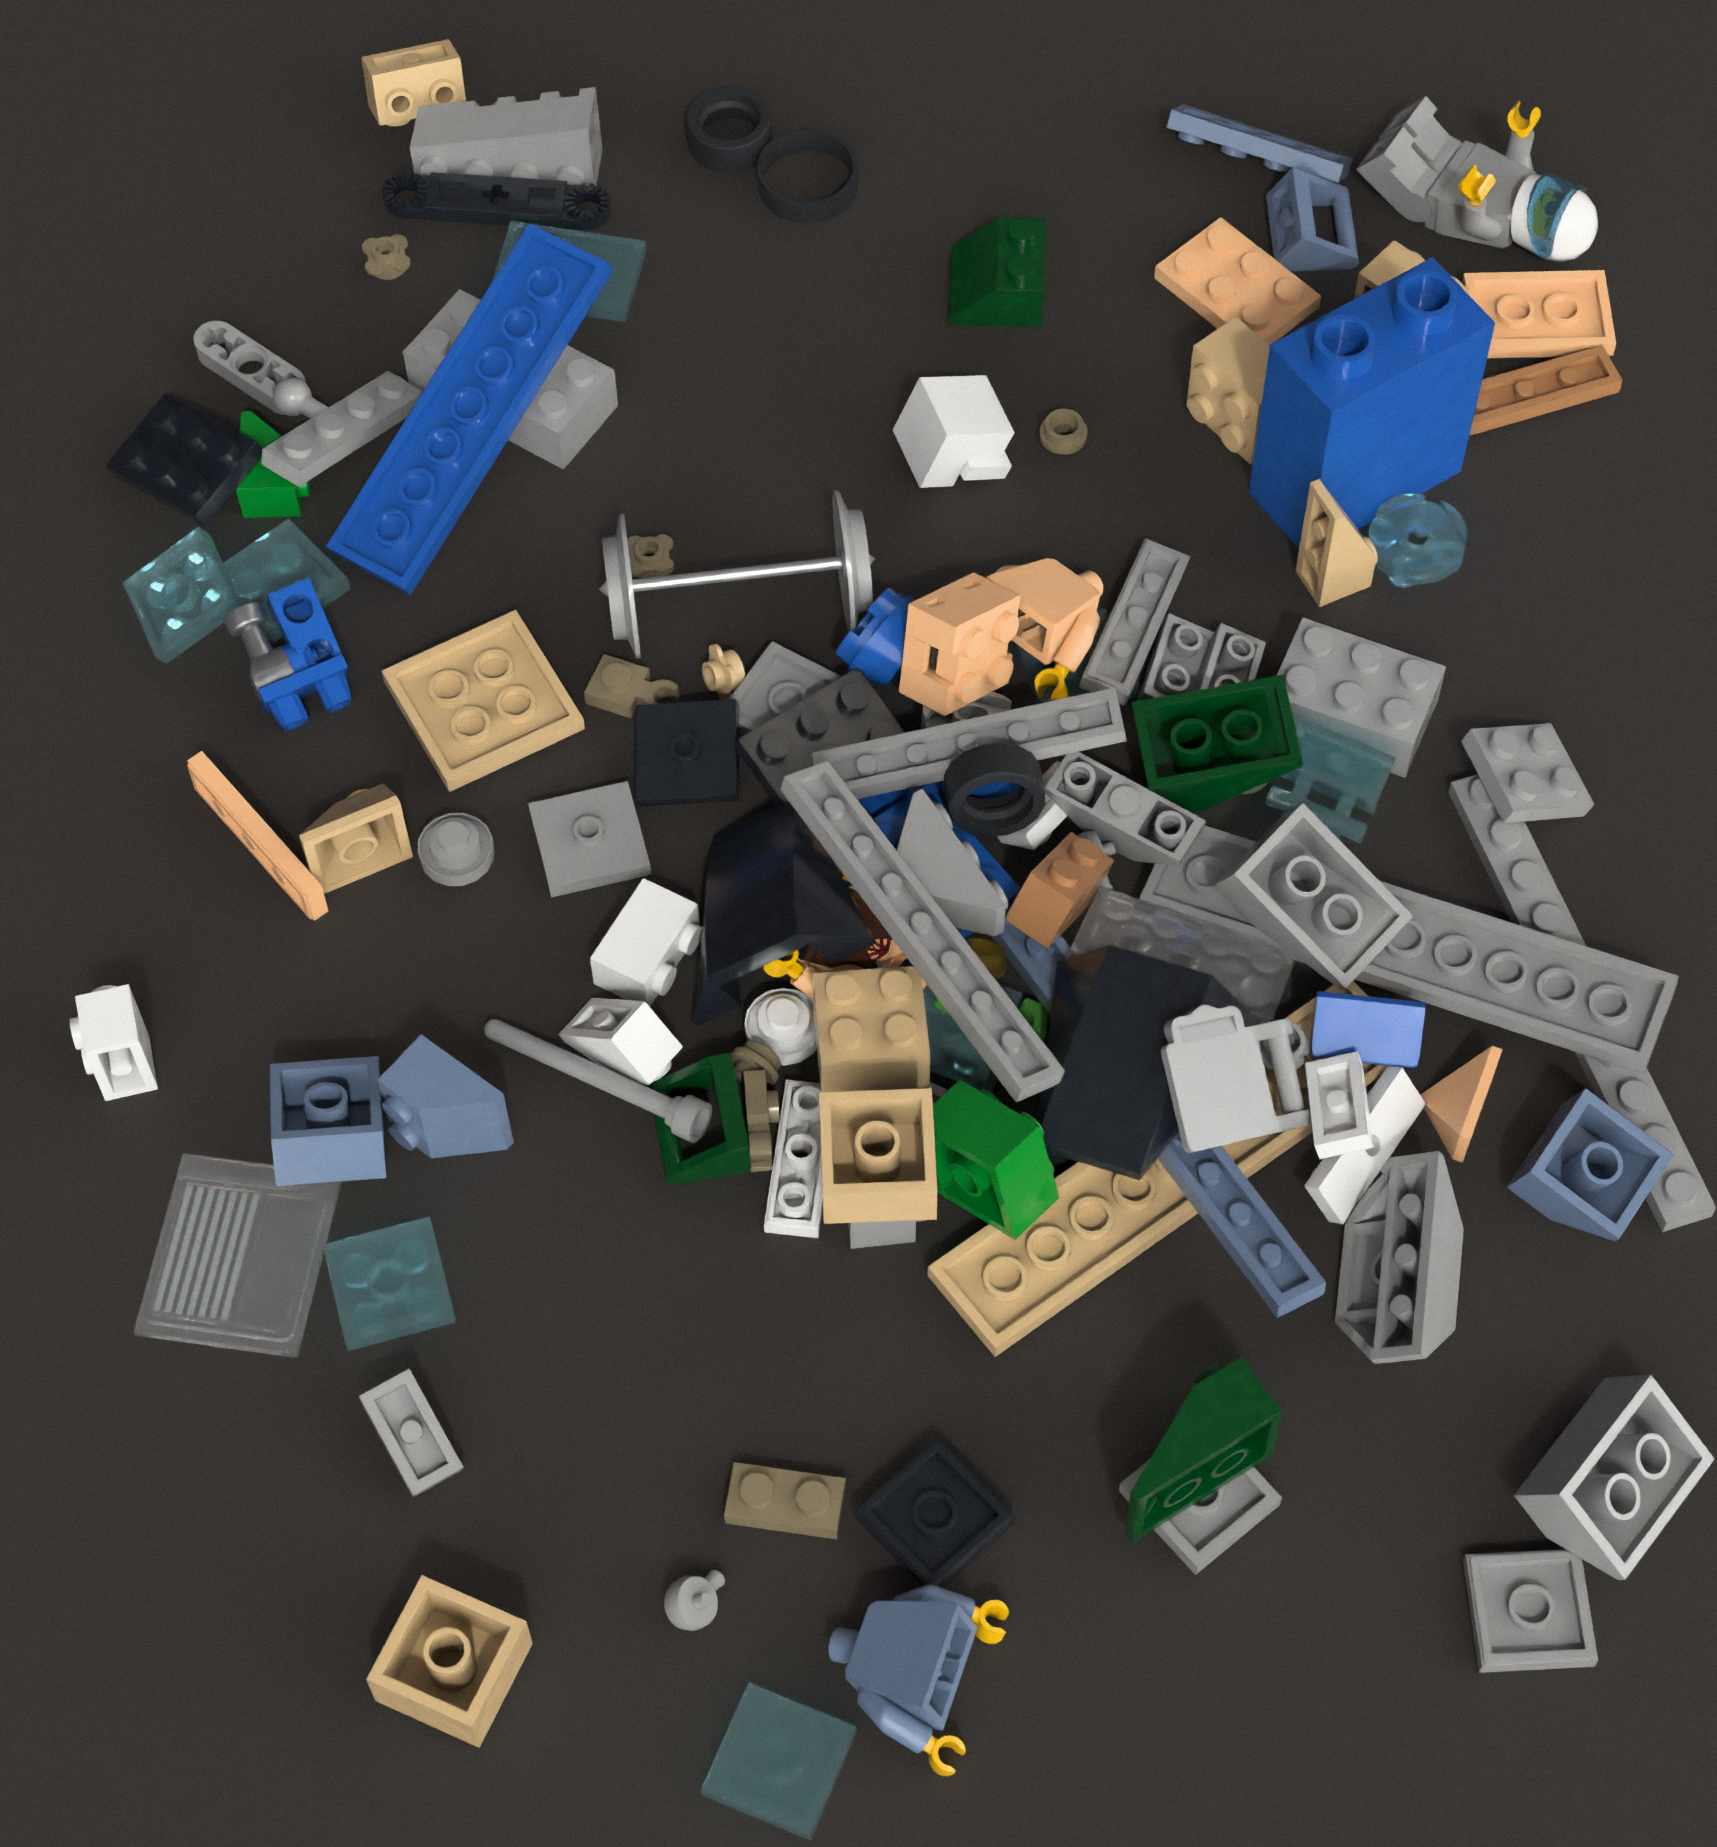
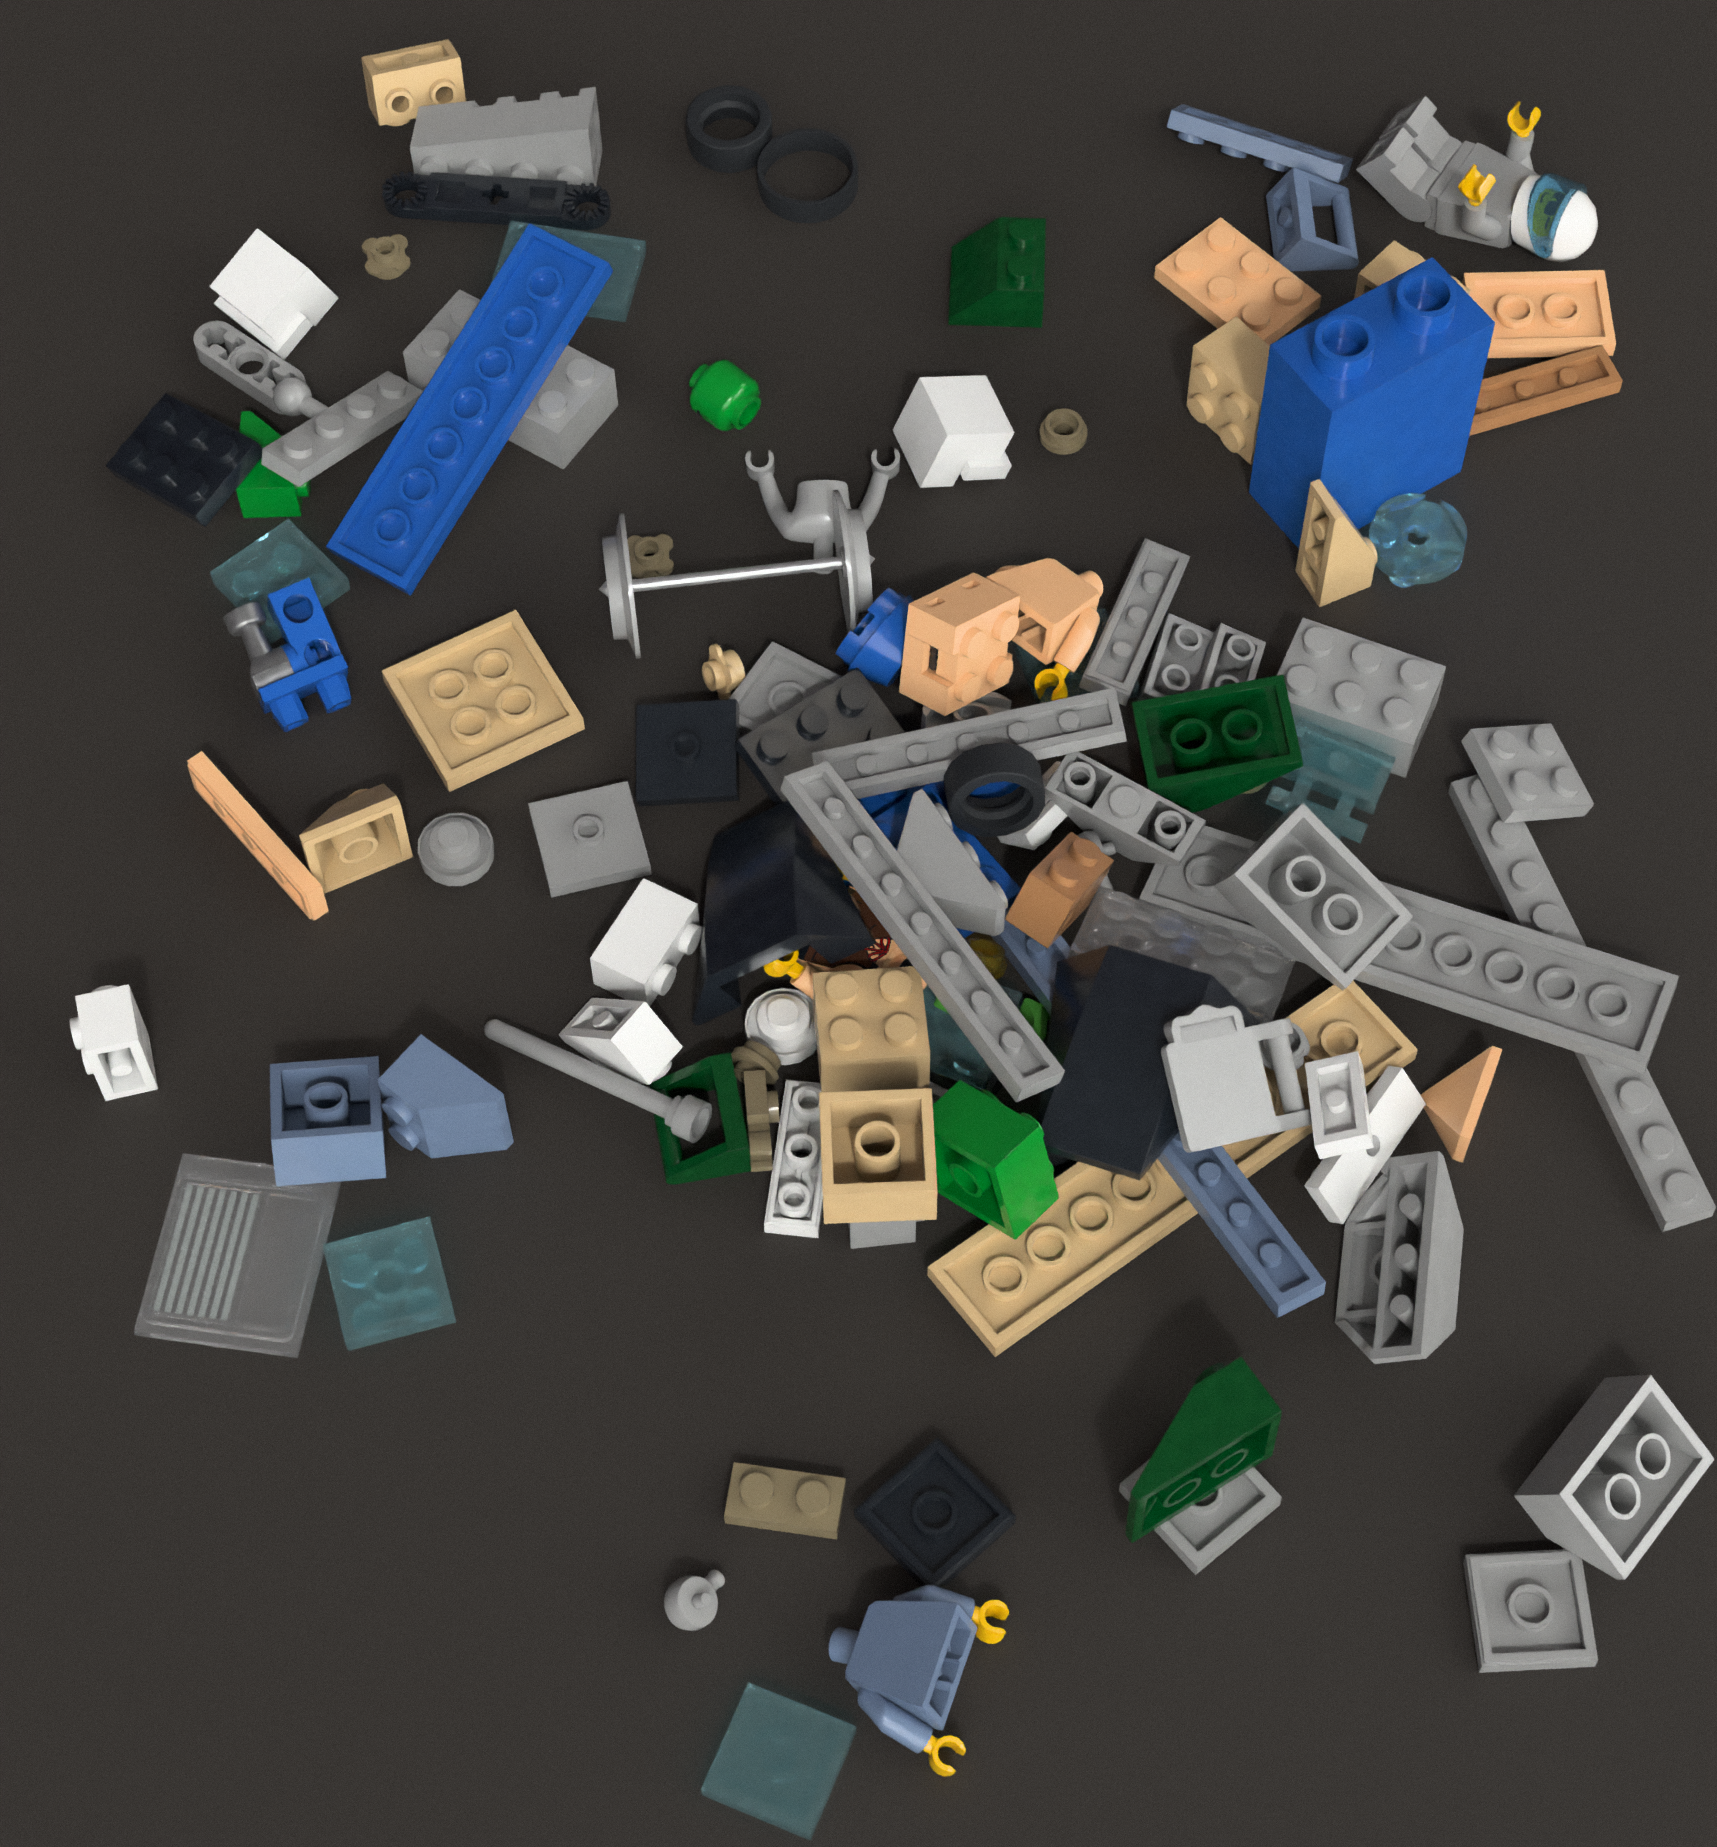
clear light blue plate [123,527,243,664] -> none
light grey plate [359,1369,464,1498] -> none
tan brick [366,1575,533,1748] -> none
dark tan plate [584,654,679,718] -> none
slope [1310,991,1426,1068] -> none
sand blue slope [1507,1088,1674,1241] -> none
none -> white plate [209,228,339,360]
none -> green head [689,359,761,431]
none -> light grey piece [745,449,900,574]

